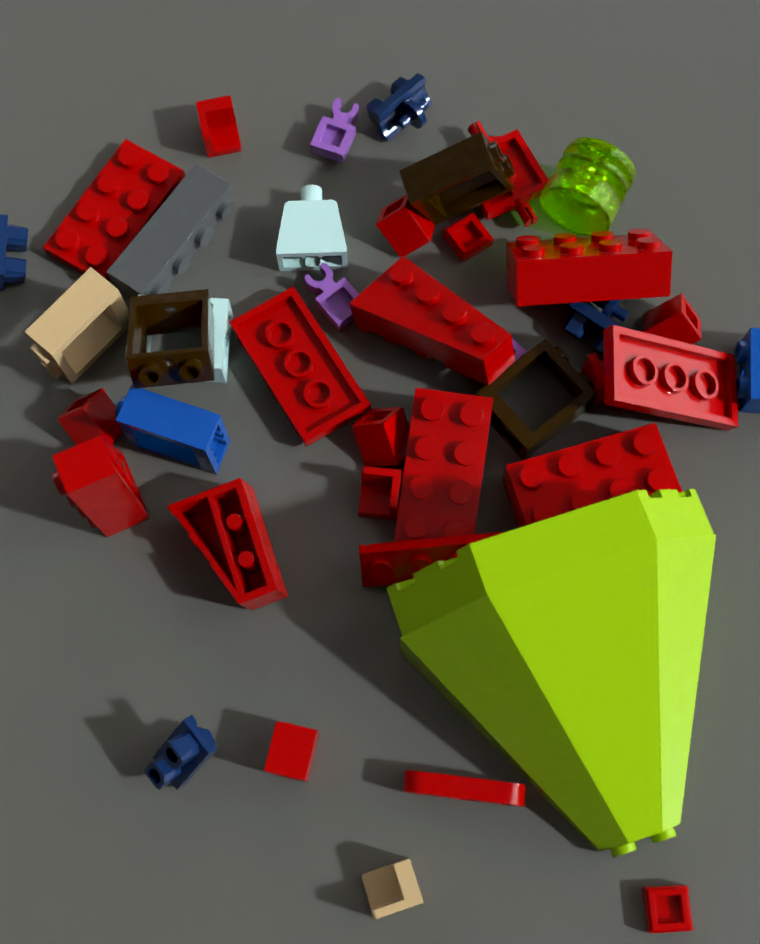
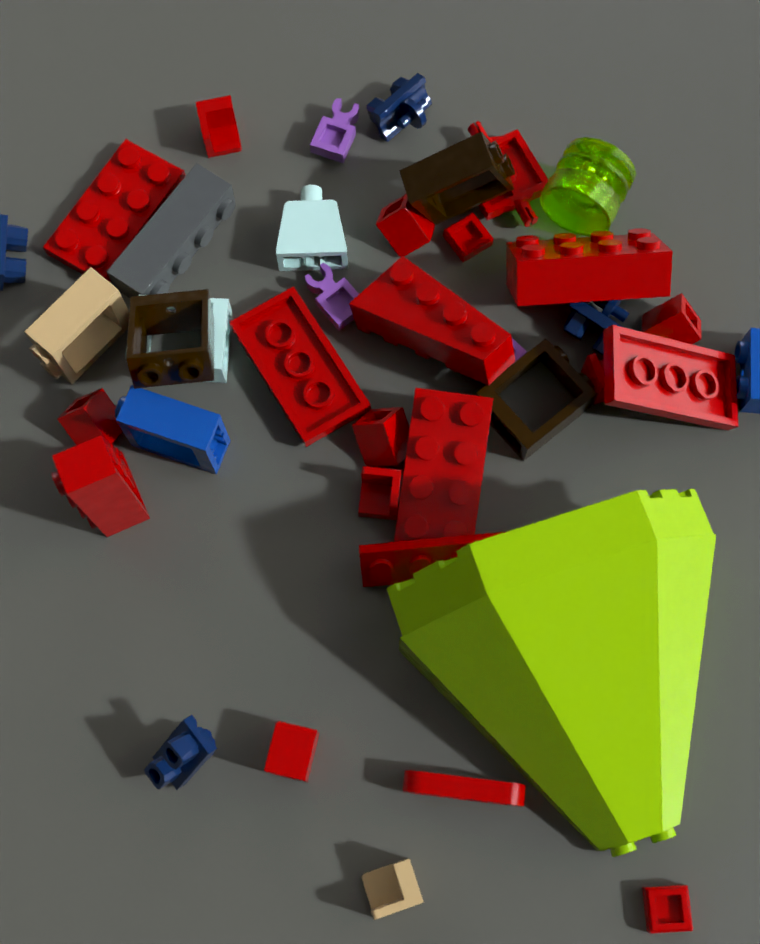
red wedge [167,477,289,610] -> none
red brick [502,422,683,528] -> none

